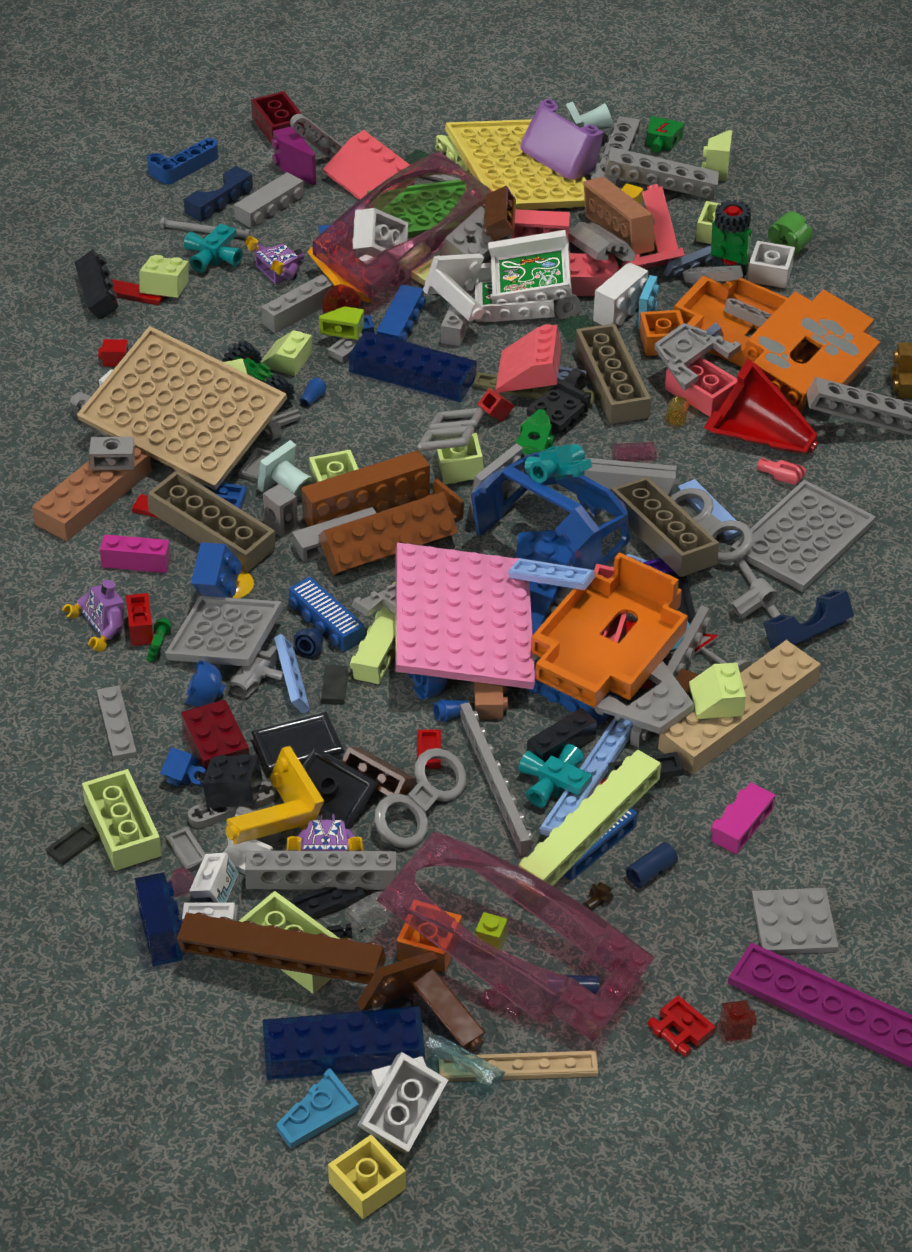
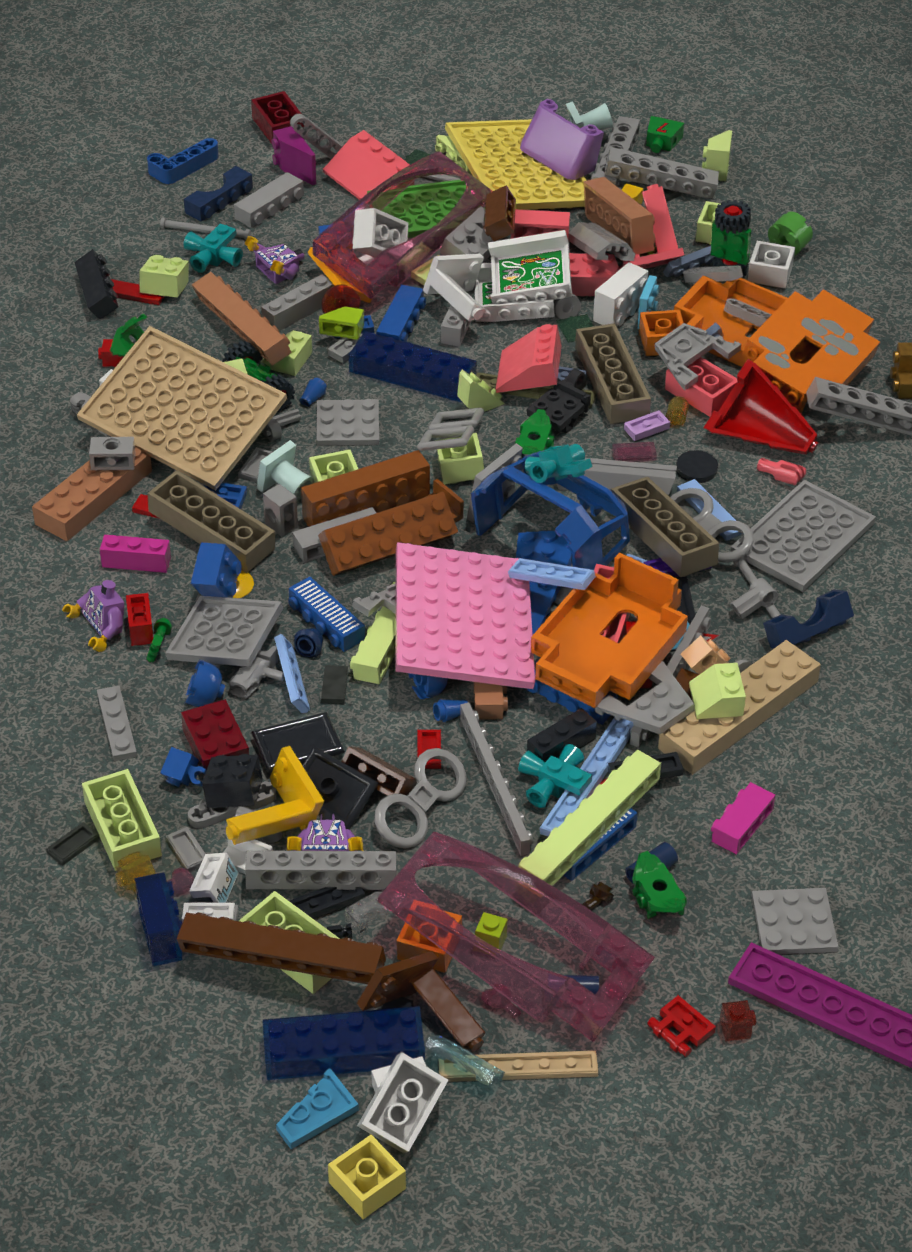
red brick [477,388,515,422] -> none
none -> green piece [110,314,148,357]
none -> clear yellow brick [115,852,158,892]
none -> nougat brick [192,272,292,366]
none -> light grey plate [317,399,379,446]
none -> yellowish green slope [457,369,505,412]
none -> lavender plate [624,410,670,441]
none -> green piece [632,851,687,919]
none -> black tile [676,450,718,483]
none -> light nougat brick [681,635,731,674]

